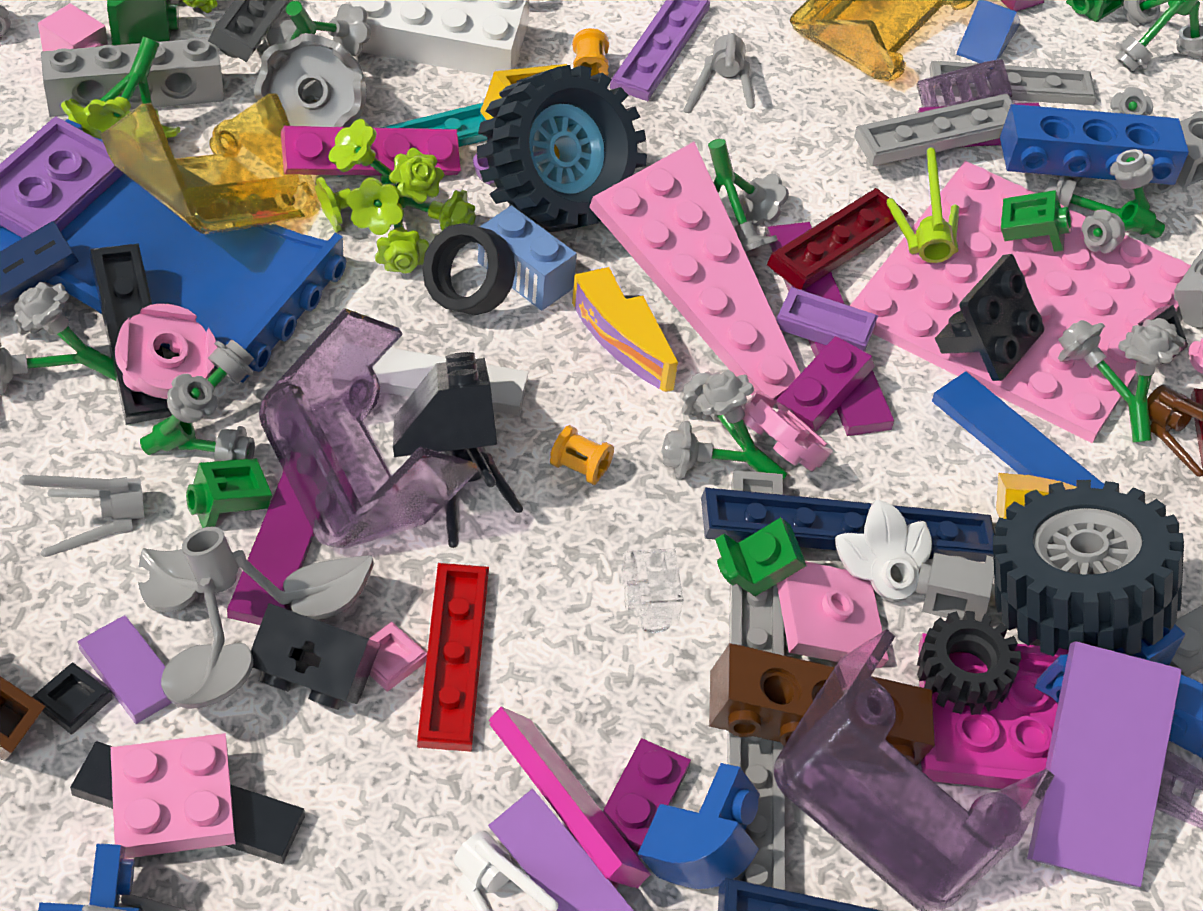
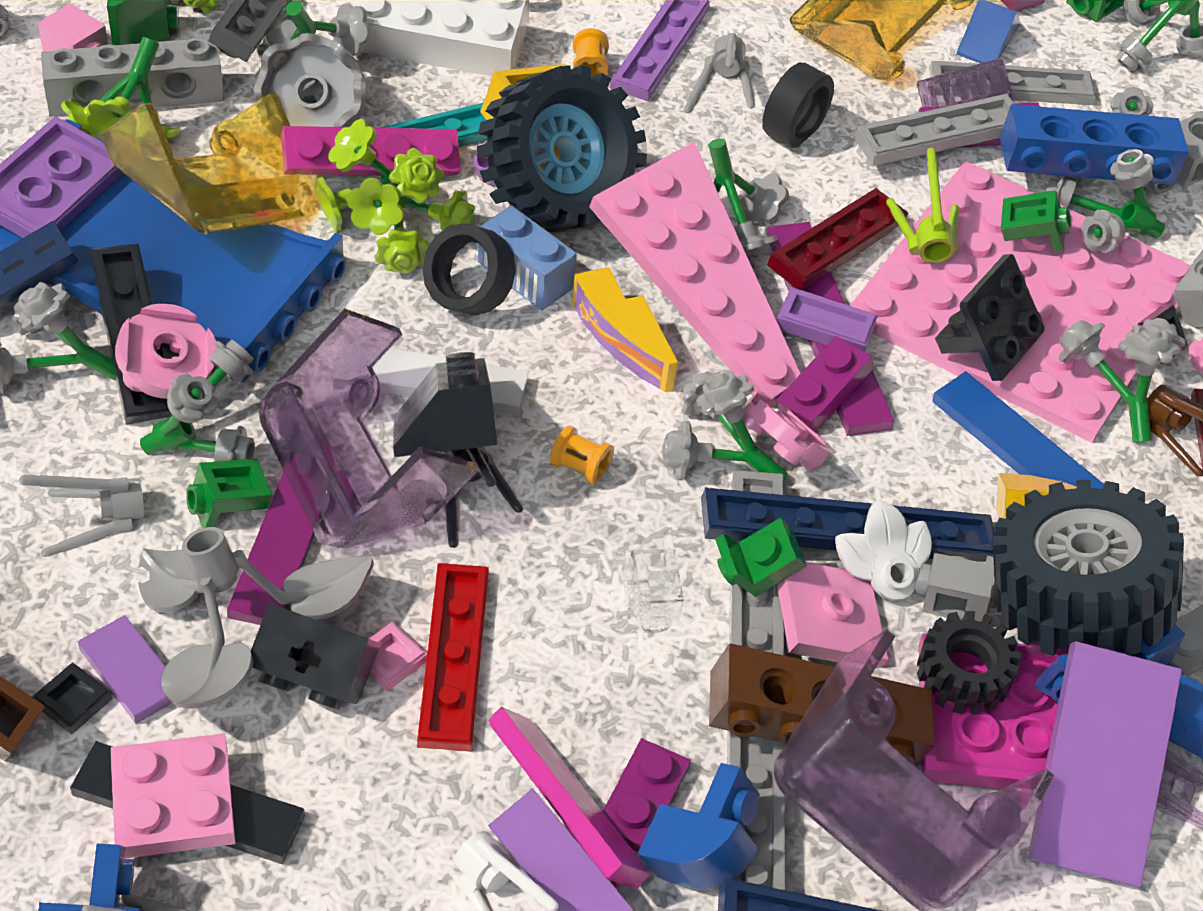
none -> black tyre [762,62,834,148]

